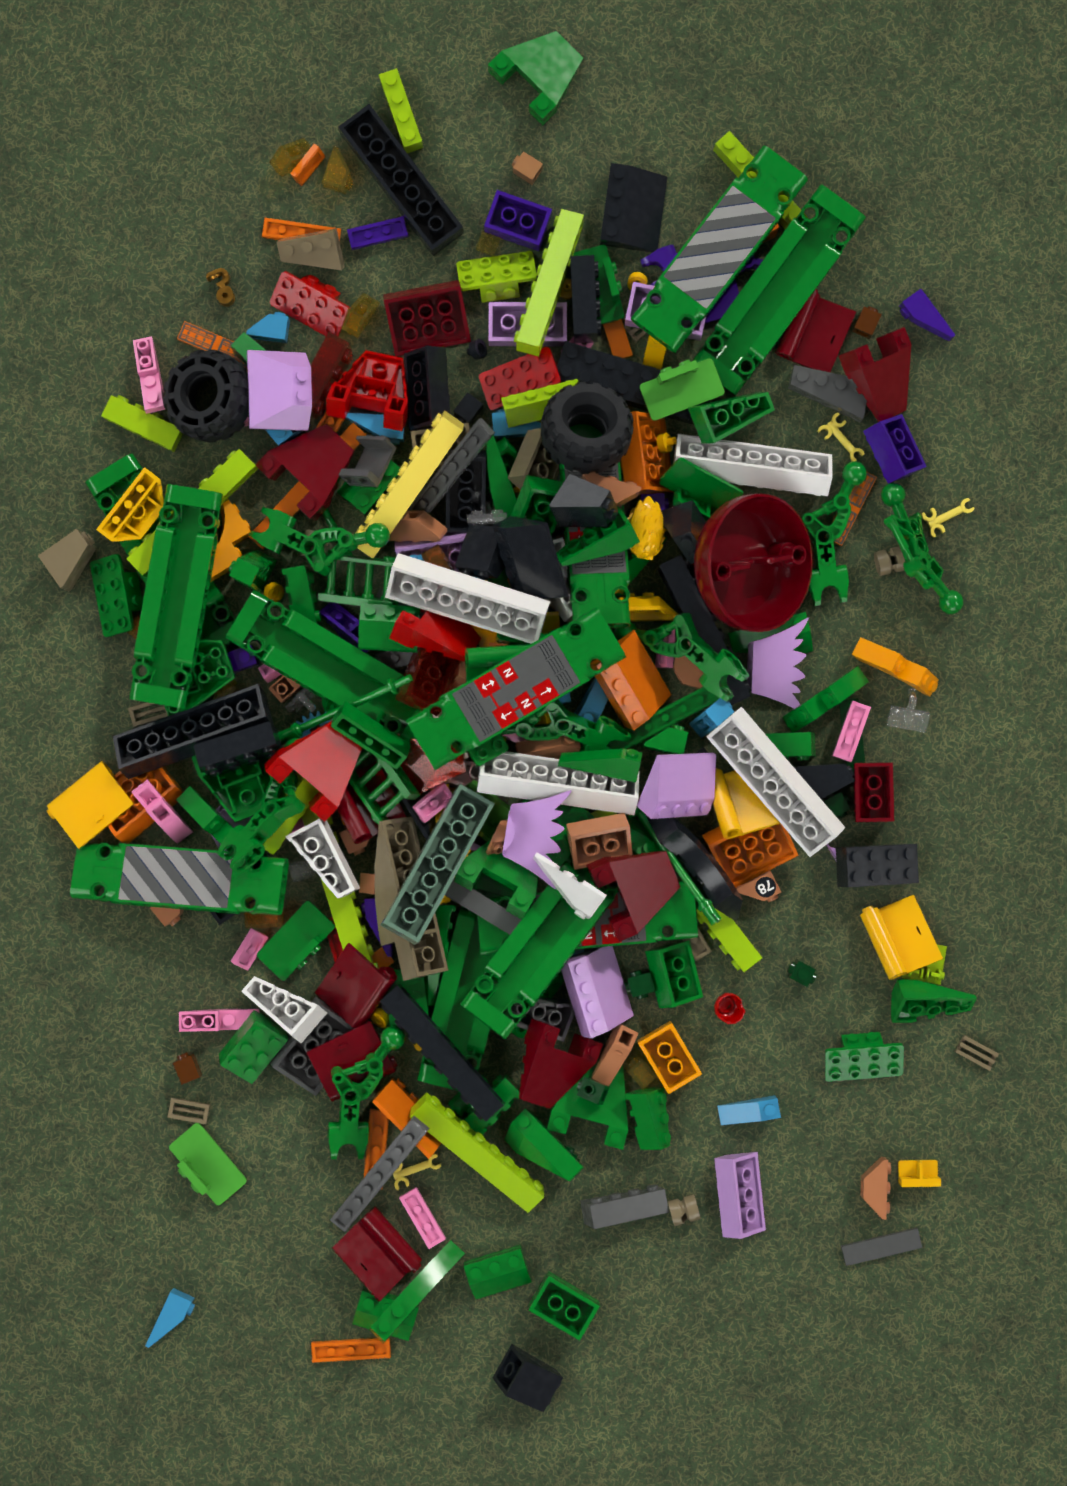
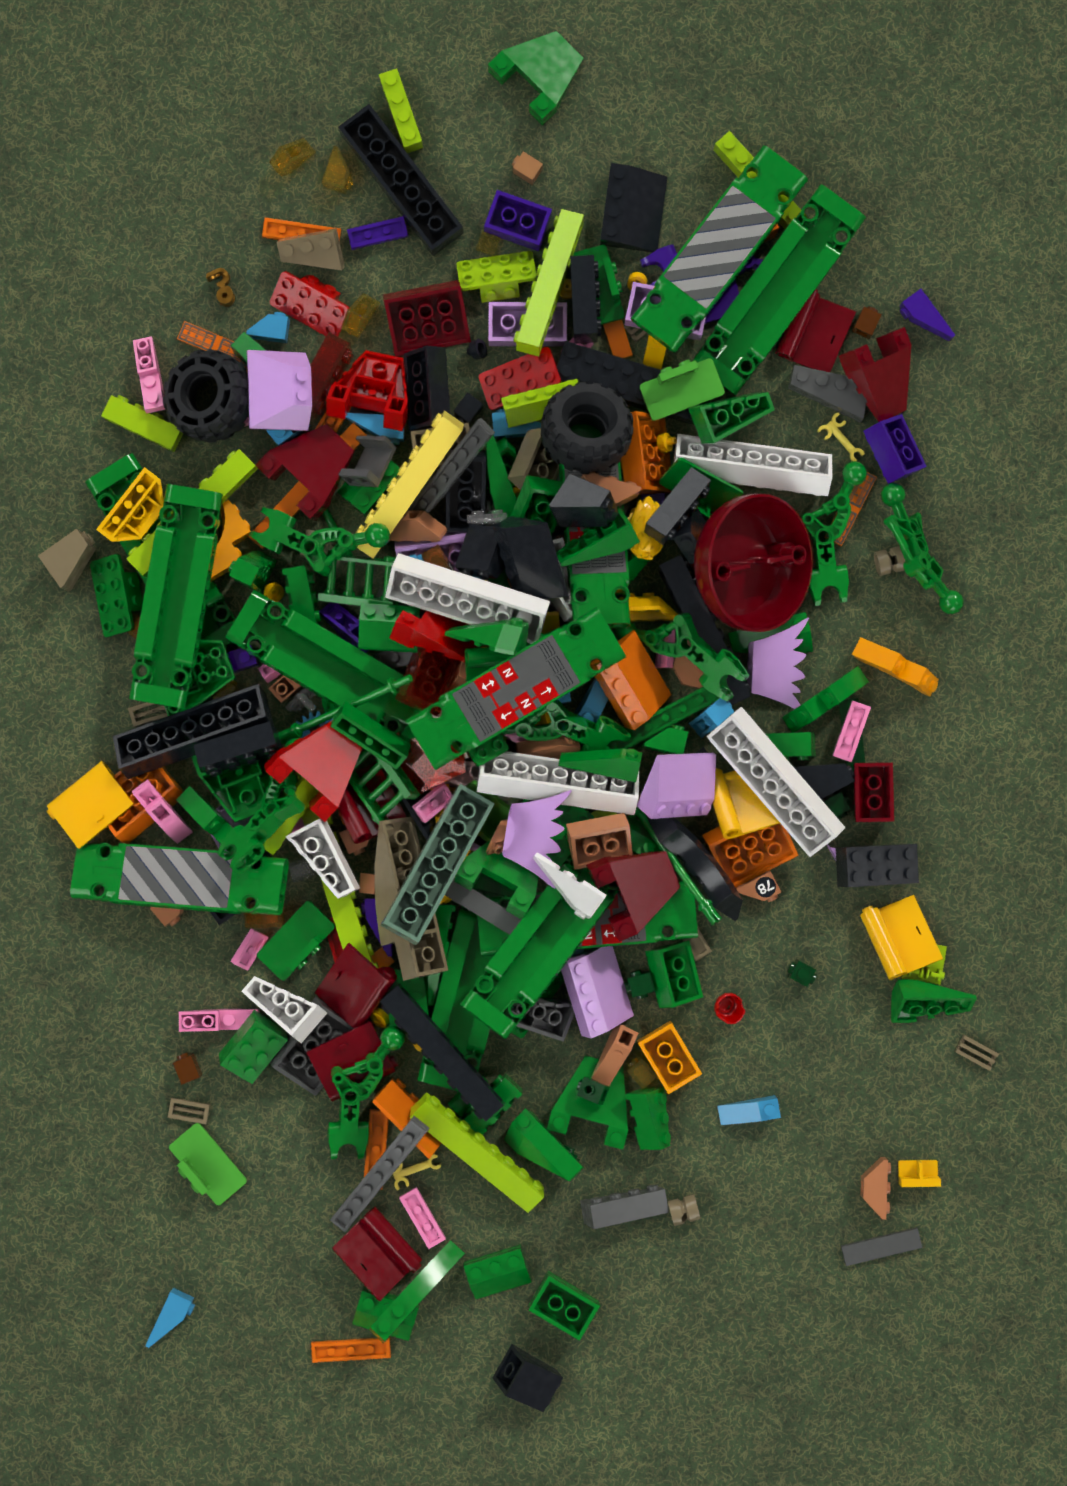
orange tile [290,144,325,186] -> none
dark red wedge [519,1019,603,1109] -> none
lime brick [696,898,762,972] -> none
lavender slope [714,1152,766,1239] -> none
green bracket [825,1032,904,1082] -> none
clear plate [887,688,930,733] -> none
light yellow bar [921,498,974,538] -> none
none -> green wedge [445,618,529,655]
none -> black brick [644,467,711,545]

